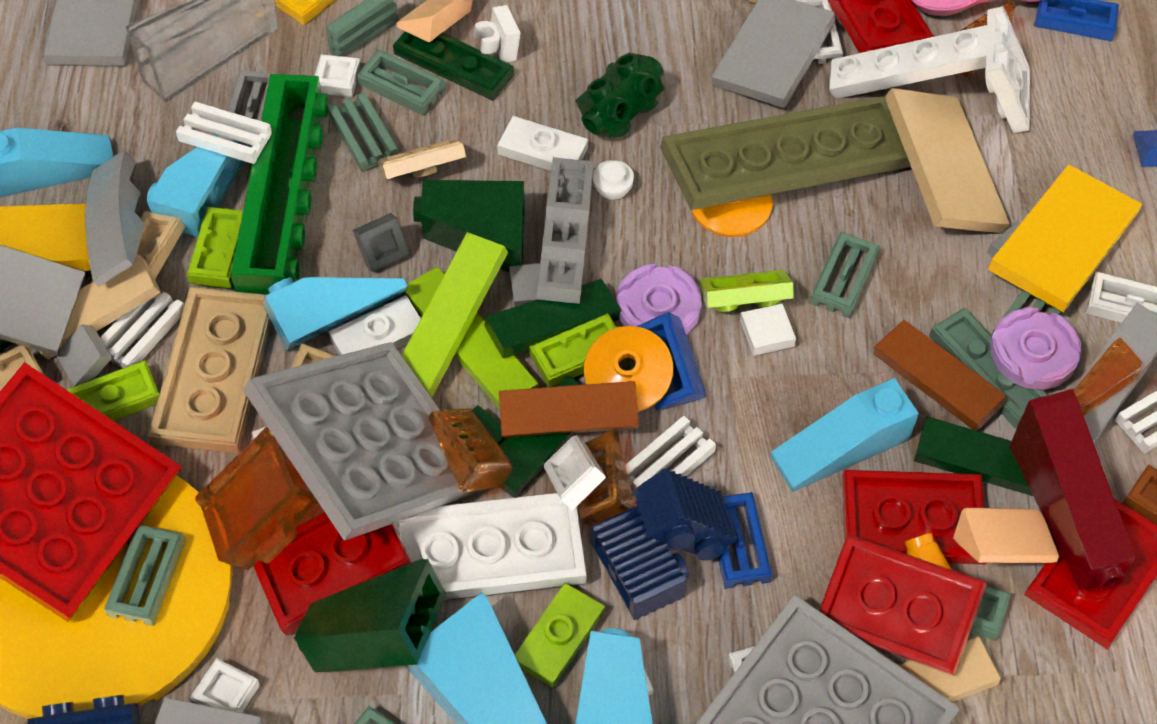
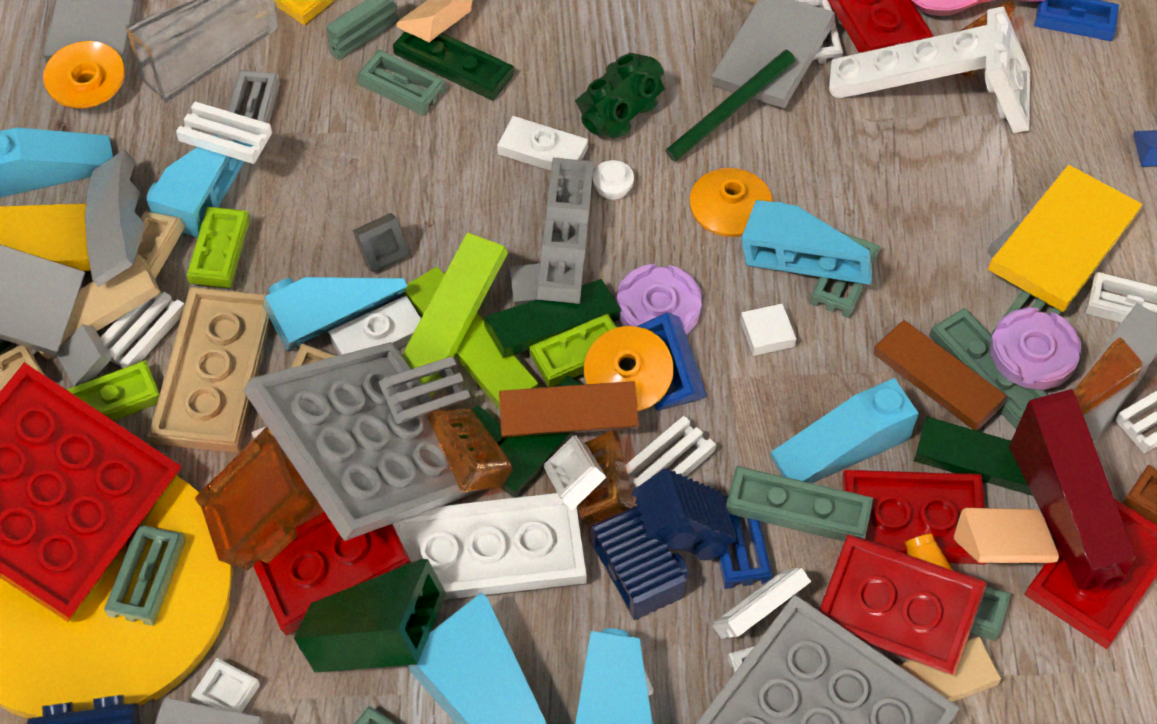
green piece [231,74,329,295] -> none
white tile [315,54,361,98] -> none
sand green tile [328,92,398,172] -> none
tan plate [377,139,466,179] -> none
dark green slope [413,180,525,273] -> none
white tile [474,5,520,62] -> none
lime plate [515,583,605,689] -> none
olive plate [660,96,911,210] -> none
lime plate [699,269,794,312] -> none
tan tile [885,88,1010,233] -> none
none -> light orange dish [43,41,125,109]
none -> light grey tile [379,356,471,424]
none -> dark green bar [665,49,796,162]
none -> white tile [712,567,811,639]
none -> sand green tile [726,466,873,541]
none -> medium azure slope [741,200,873,285]

